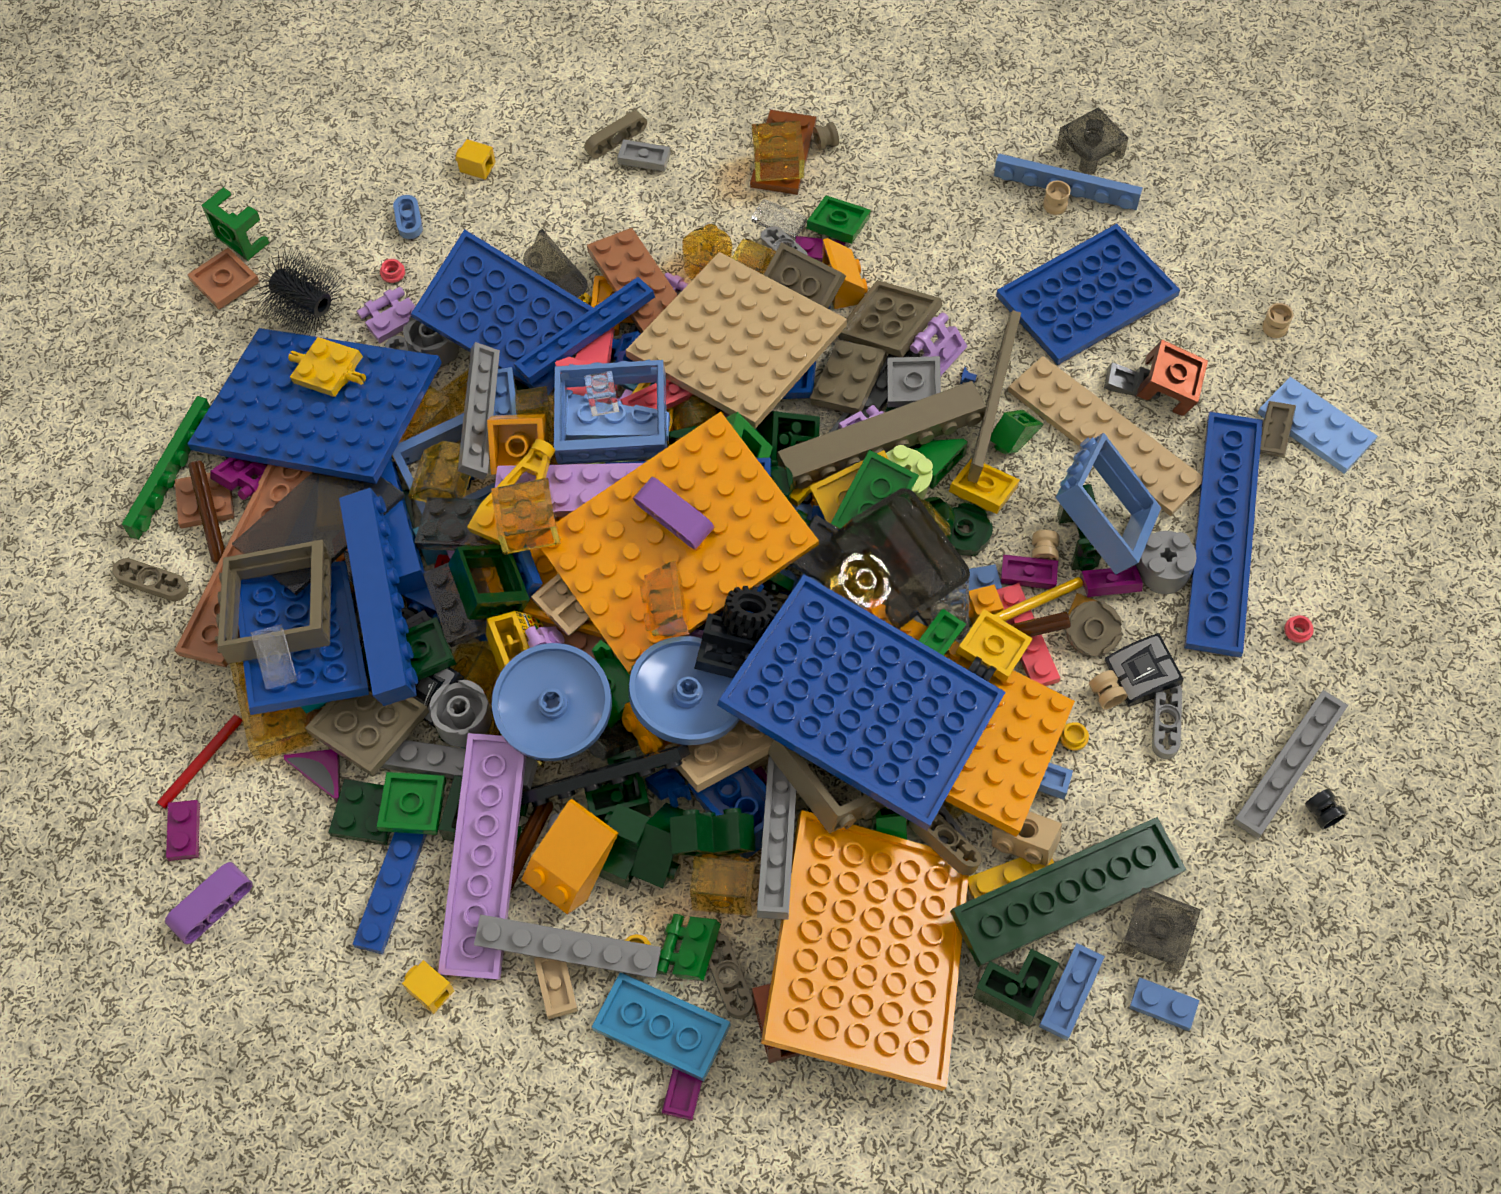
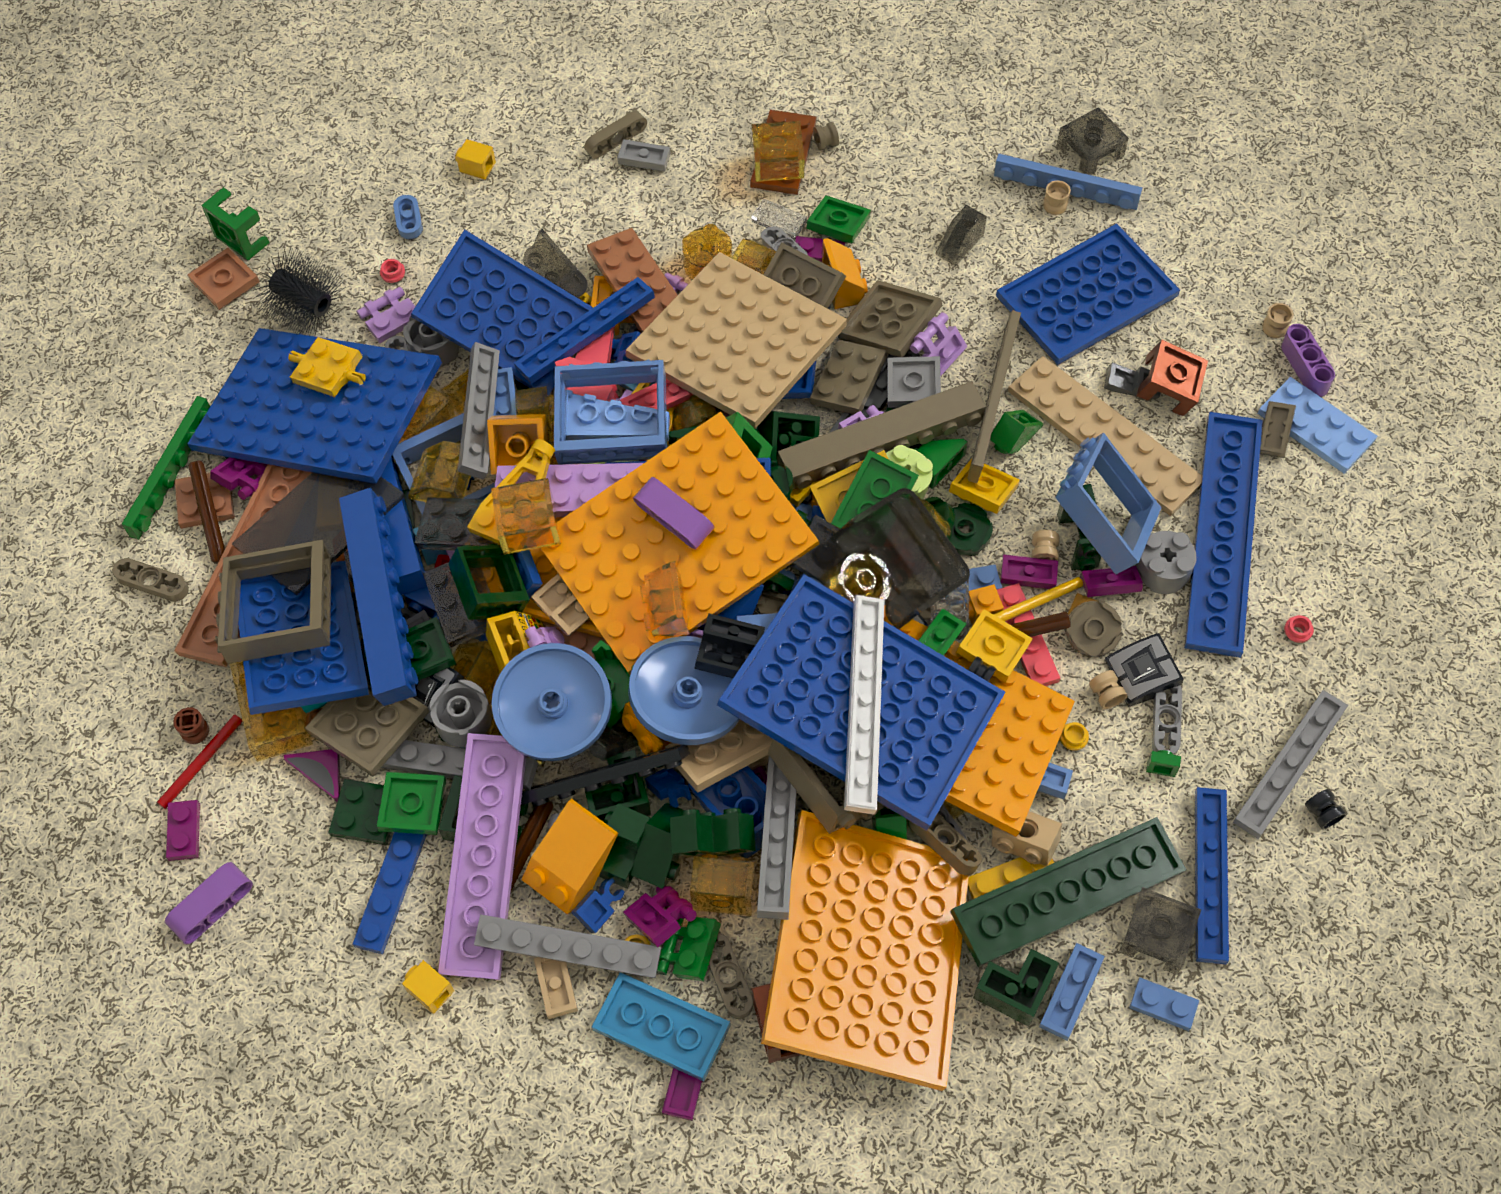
clear plate [250,624,297,689] -> none
clear brick [584,371,620,417] -> none
black tyre [722,586,778,638] -> none
blue piece [960,367,977,384] -> none
none -> copper wheel [173,707,209,744]
none -> blue plate [571,878,625,933]
none -> magenta plate [623,886,697,948]
none -> white tile [844,595,884,814]
none -> clear smoke slope [935,205,987,266]
none -> green plate [1146,750,1181,777]
none -> blue plate [1195,787,1229,965]
none -> medium lavender beam [1281,324,1335,397]

